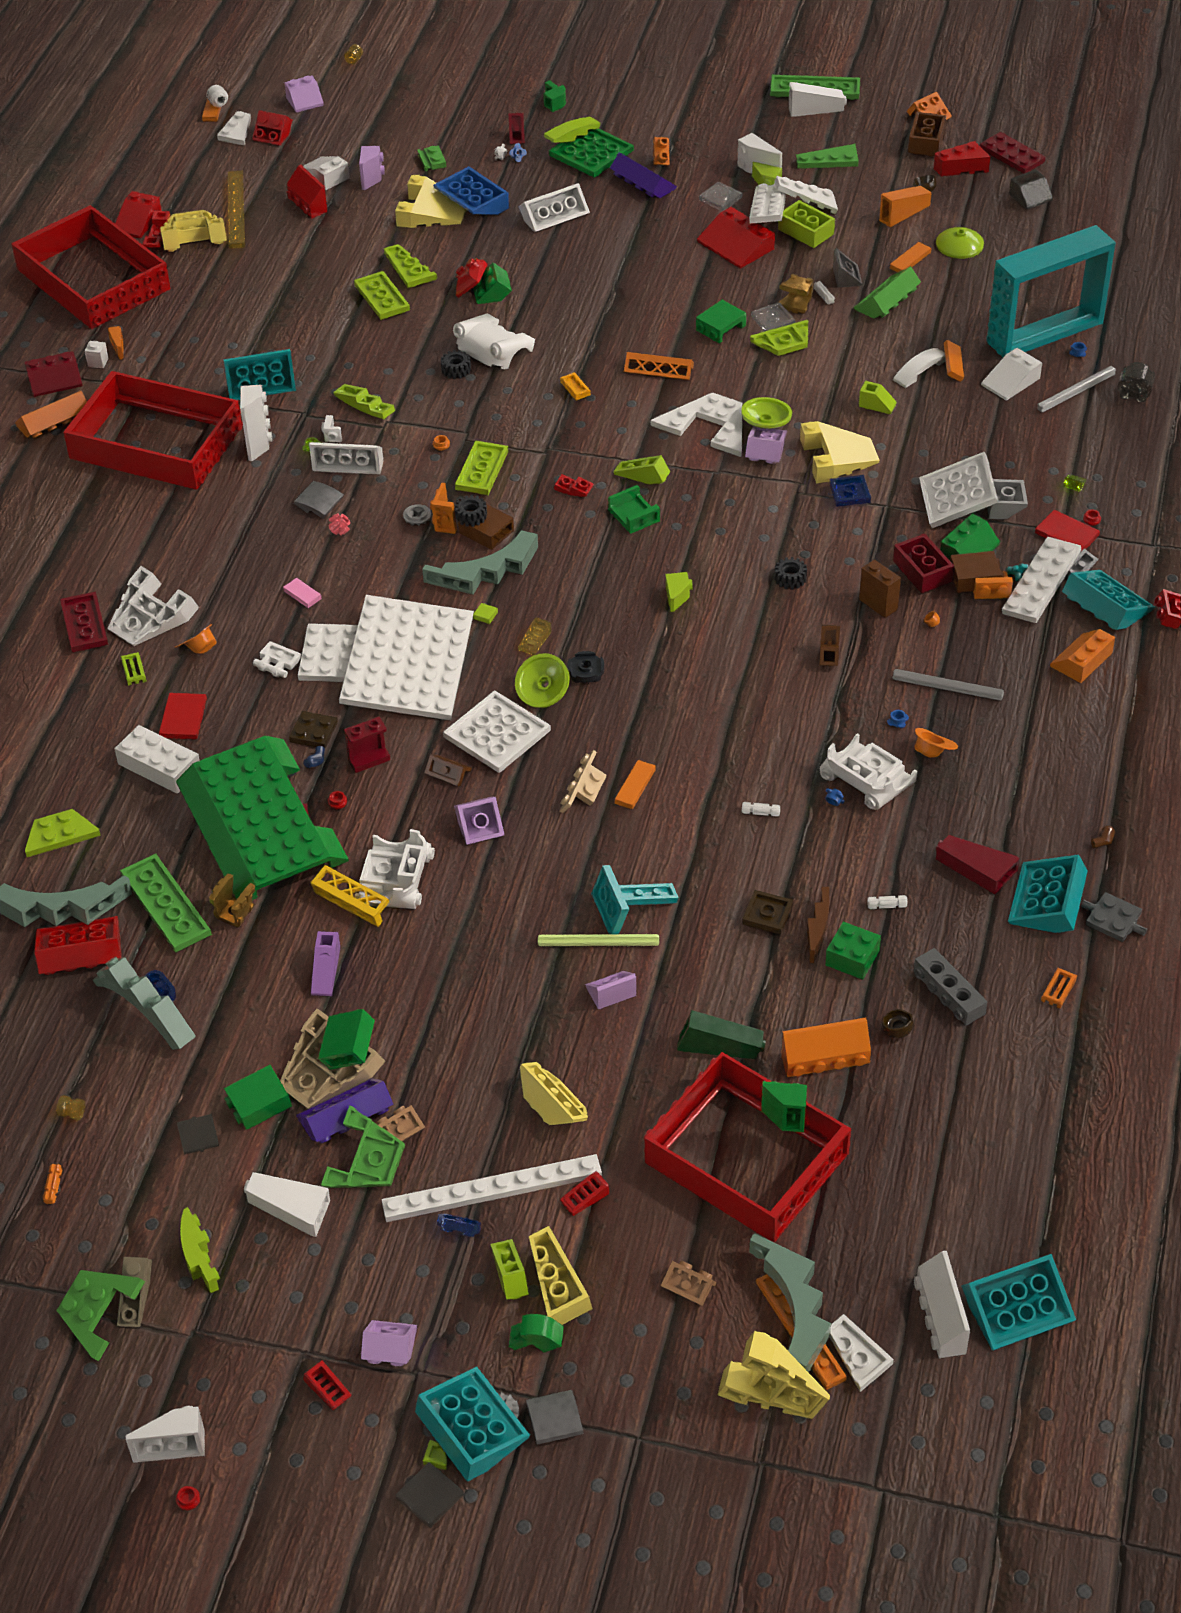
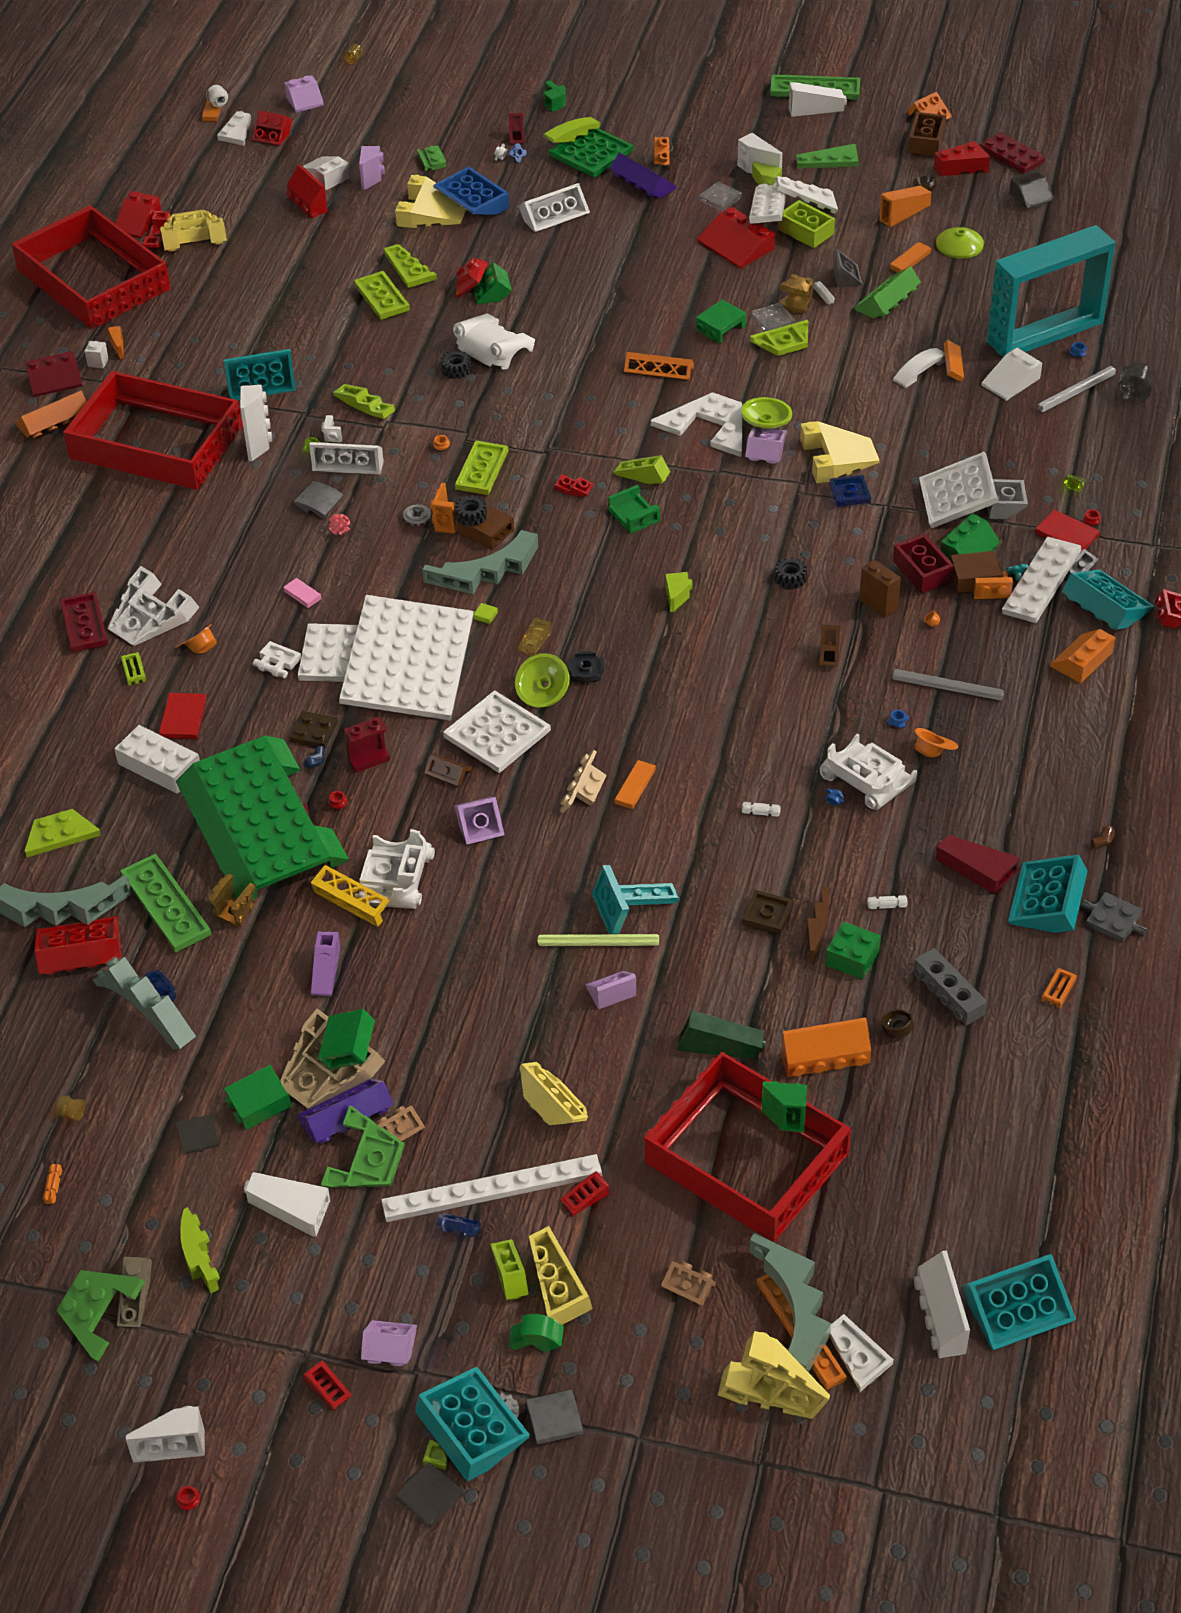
clear yellow tile [228,171,245,248] -> none
light orange plate [560,372,591,400] -> none
lime slope [859,381,896,414] -> none

